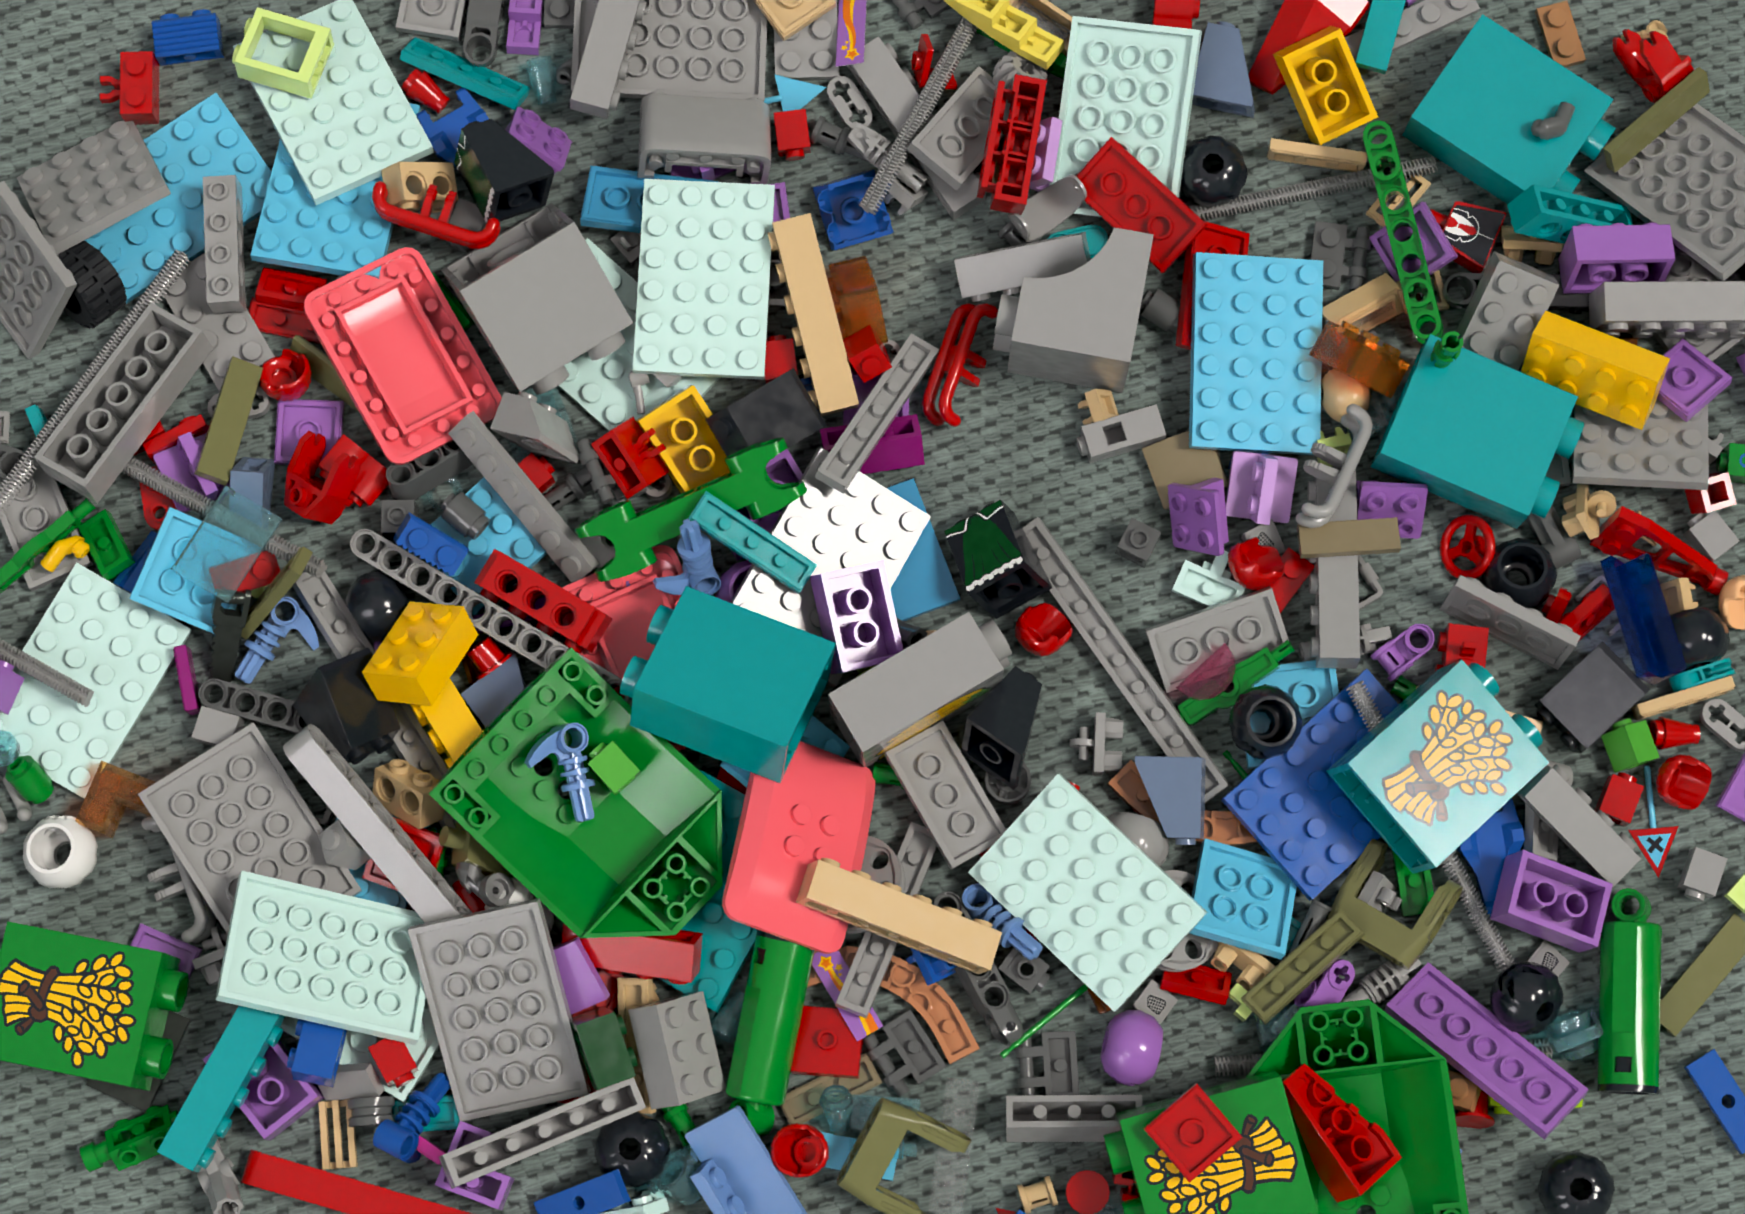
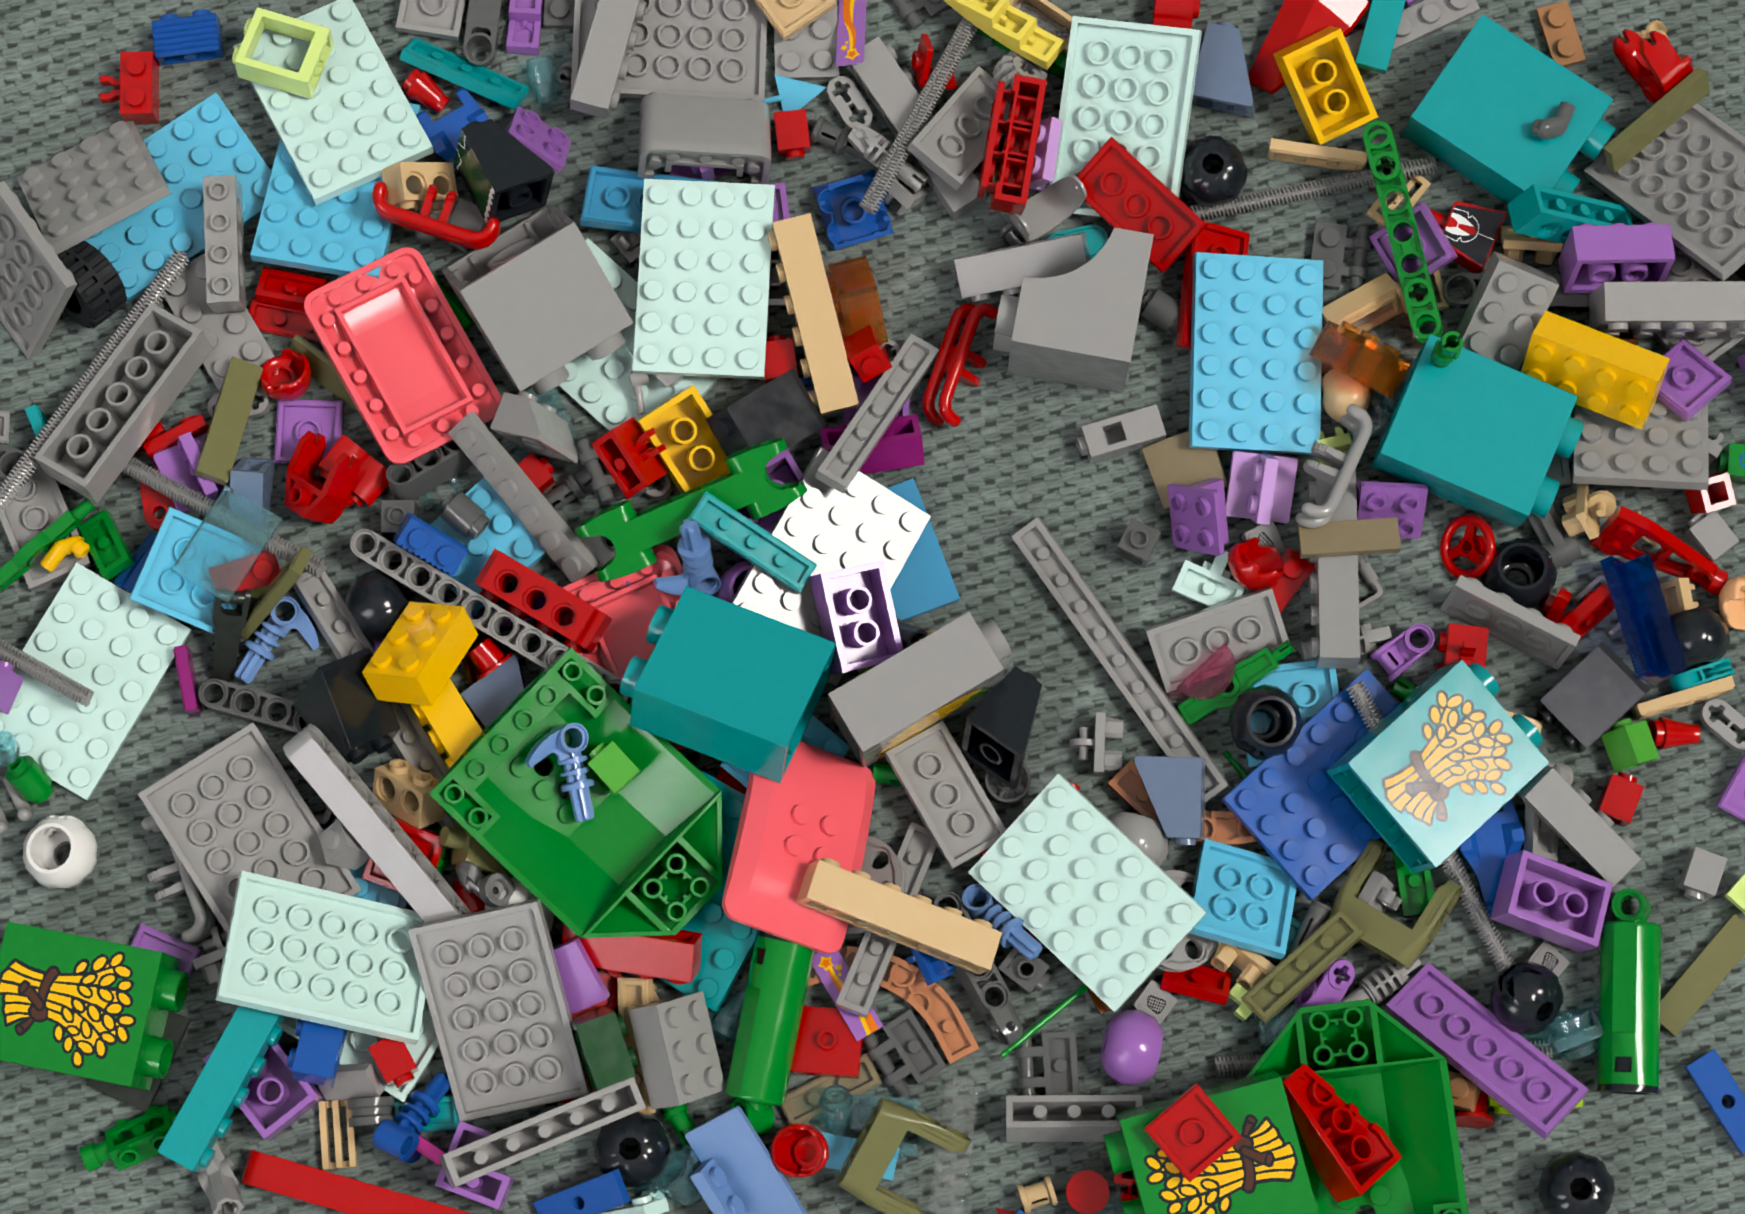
clear orange brick [75,760,156,839] -> none
light grey brick [192,706,245,746] -> none
black slope [944,499,1052,619] -> none
red hair [1015,603,1073,657] -> none
tan tile [1078,389,1119,425] -> none
piece [1628,765,1679,878] -> none
red hair [1656,754,1712,810] -> none

